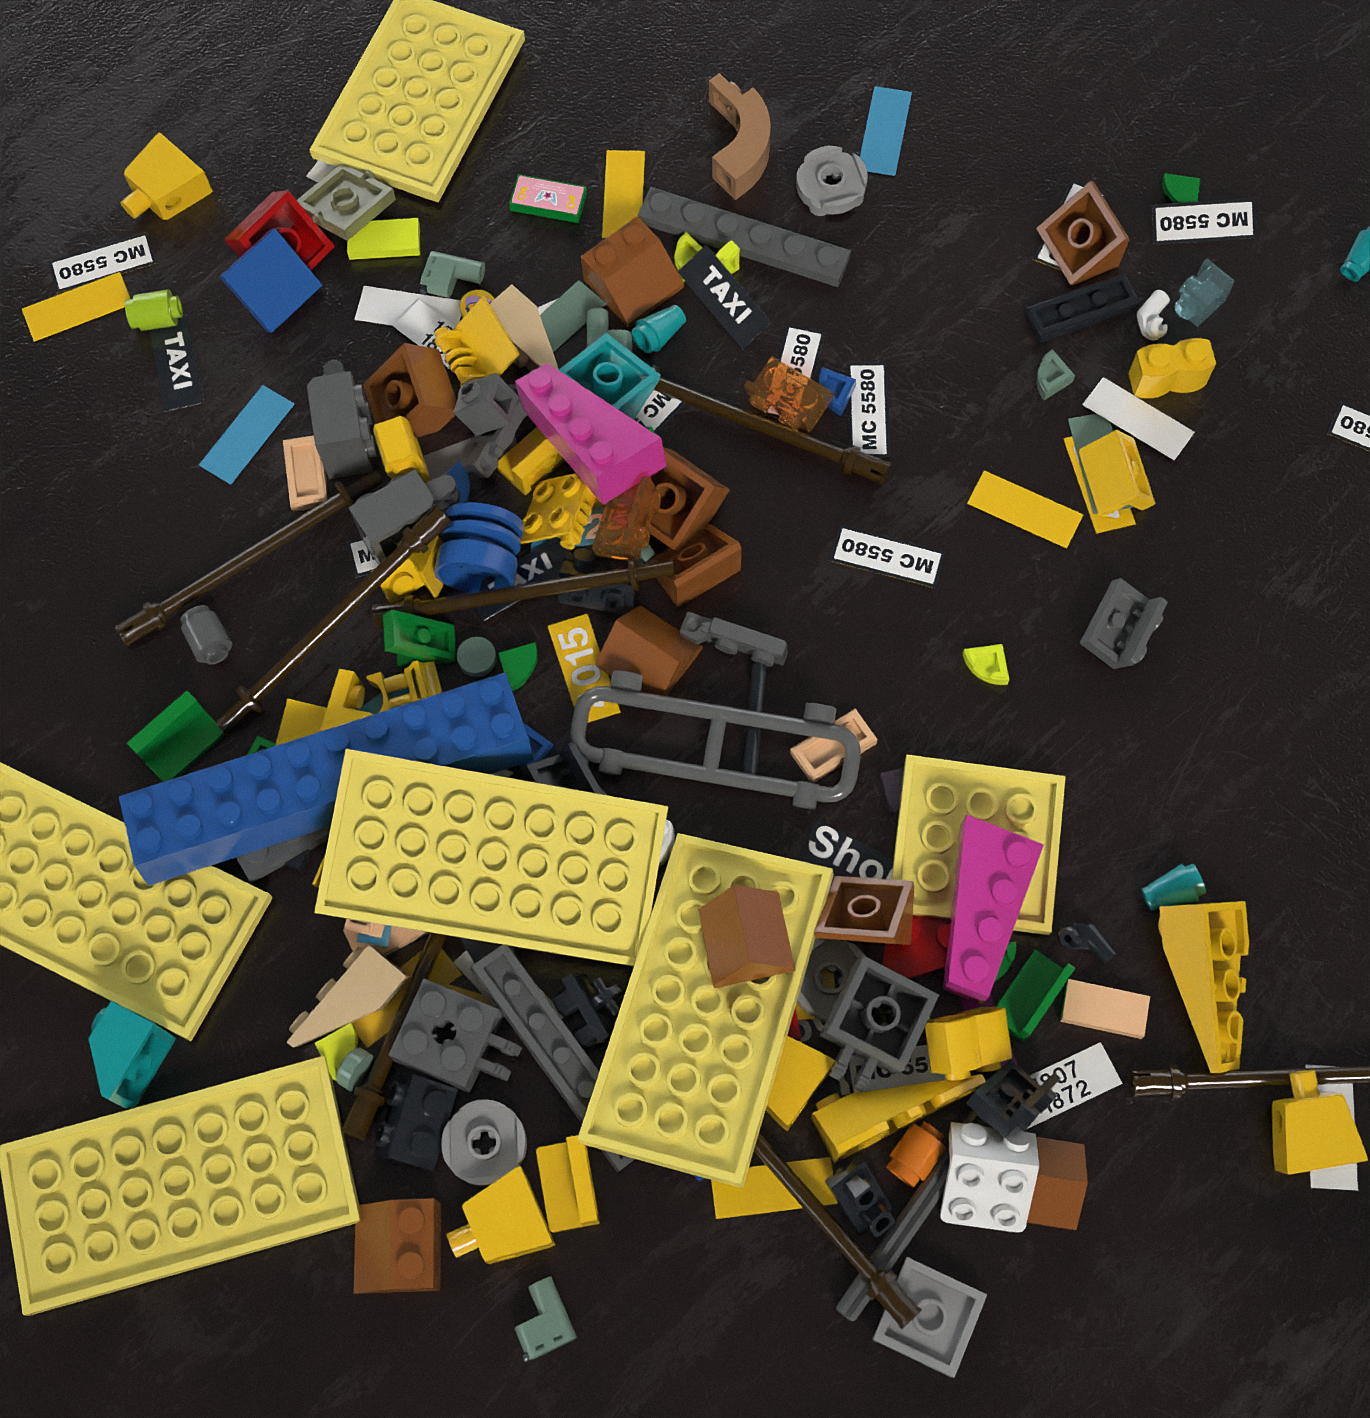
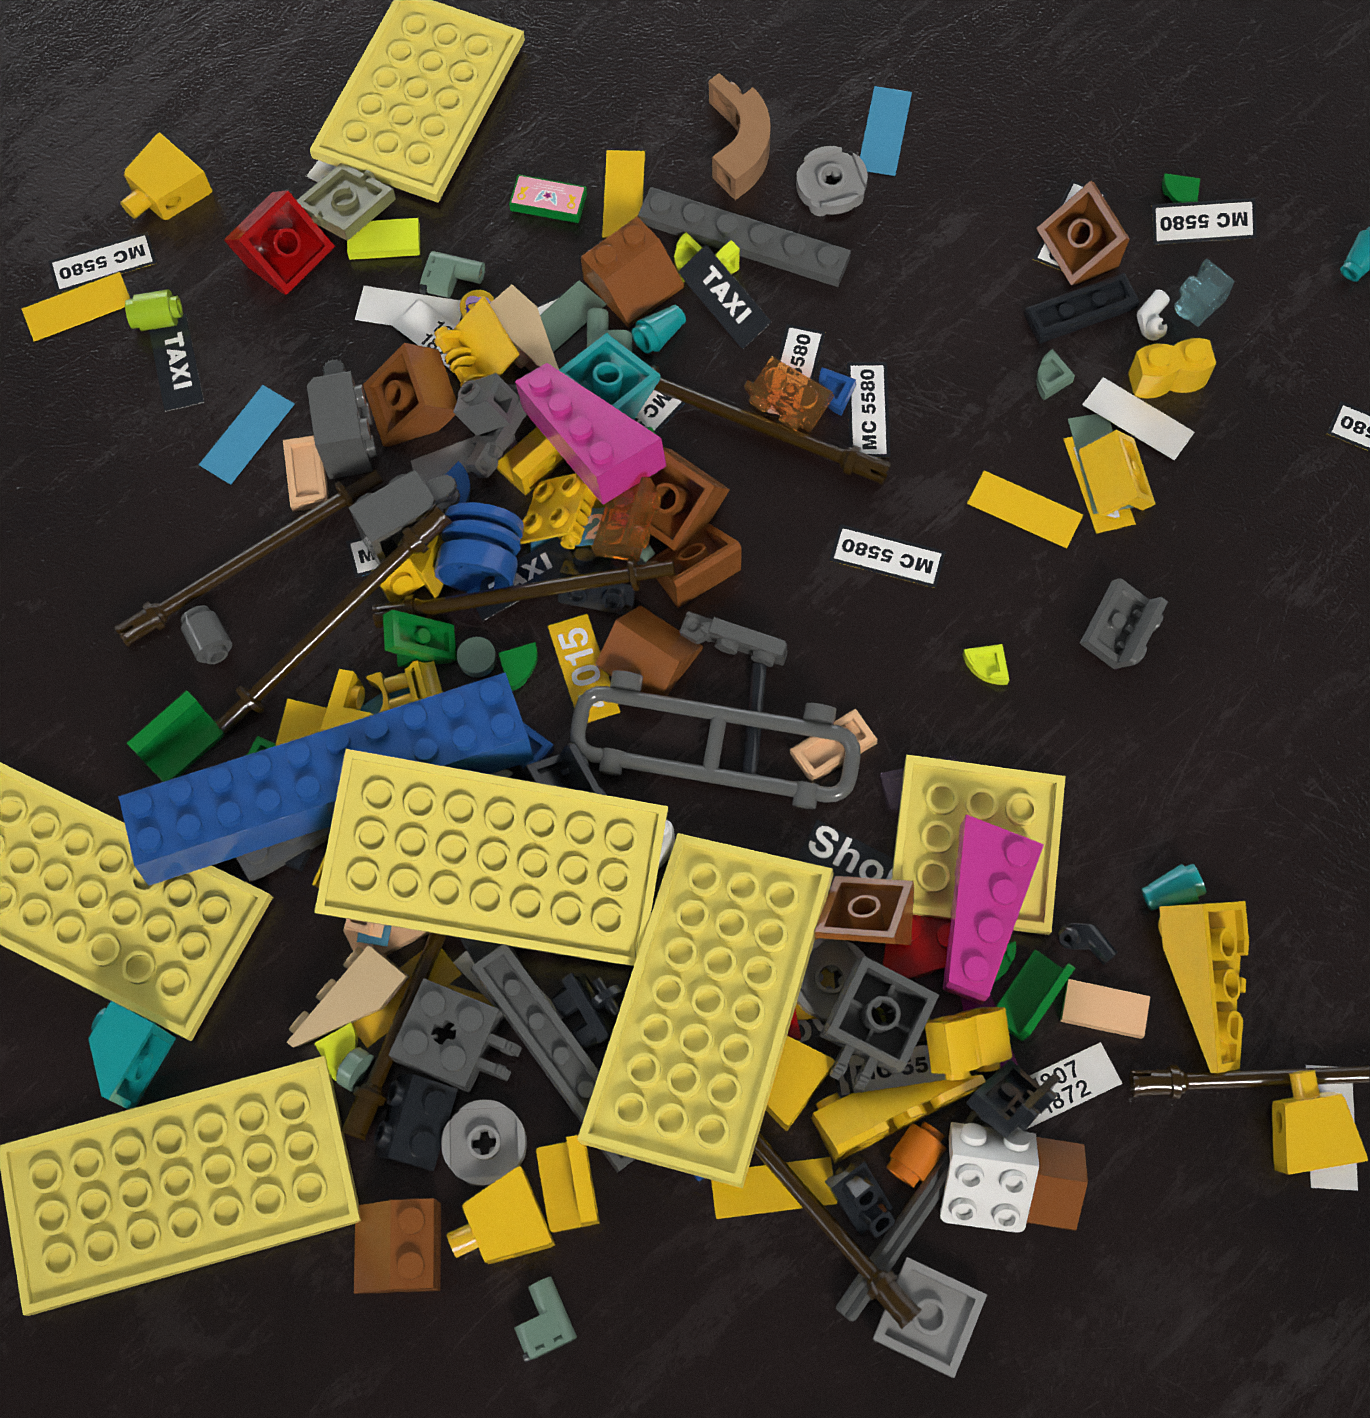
blue tile [219,228,322,333] -> none
yellow brick [373,416,431,483] -> none
dark orange slope [698,885,796,988] -> none

